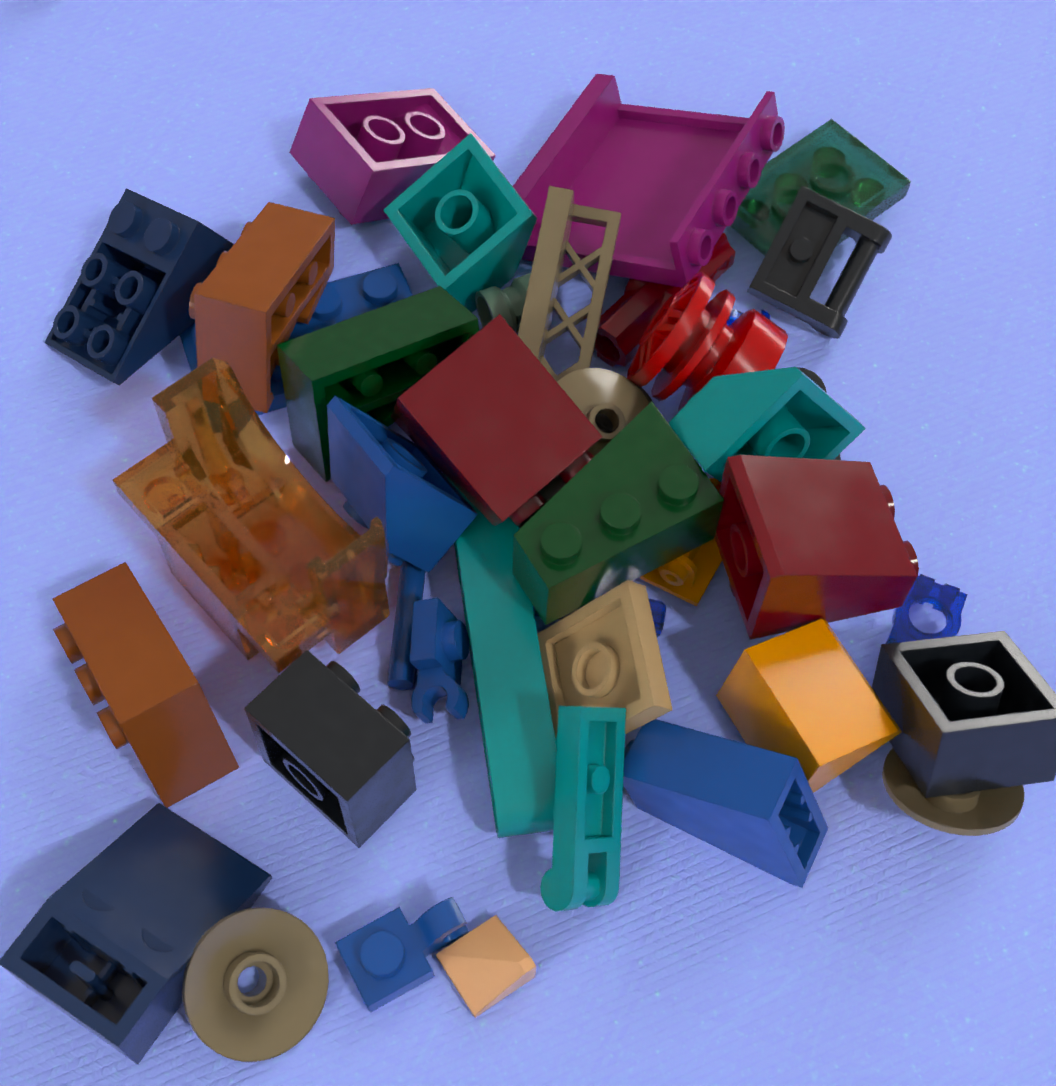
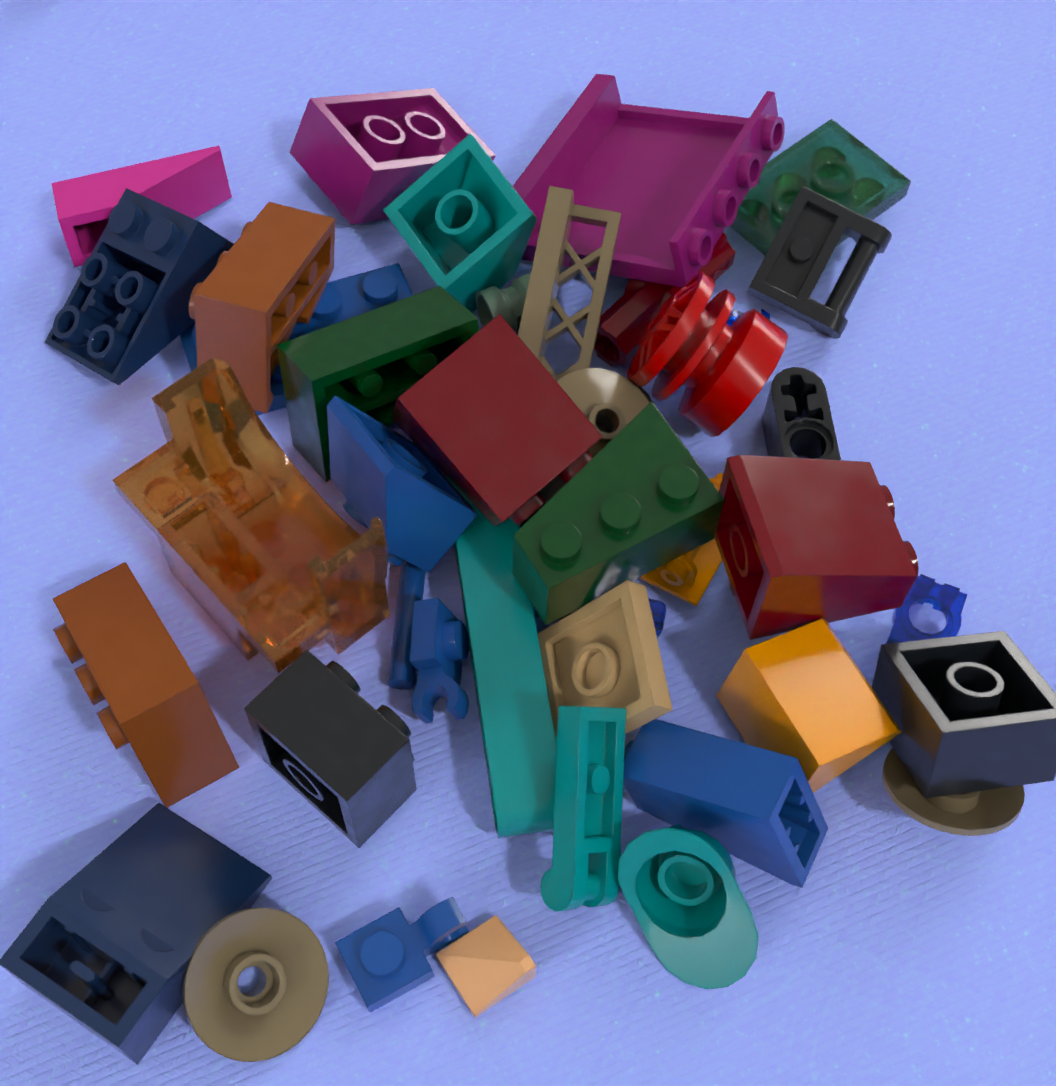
teal slope [668,367,866,482] -> none
none -> dark pink slope [51,145,232,268]
none -> teal piece [618,824,759,990]

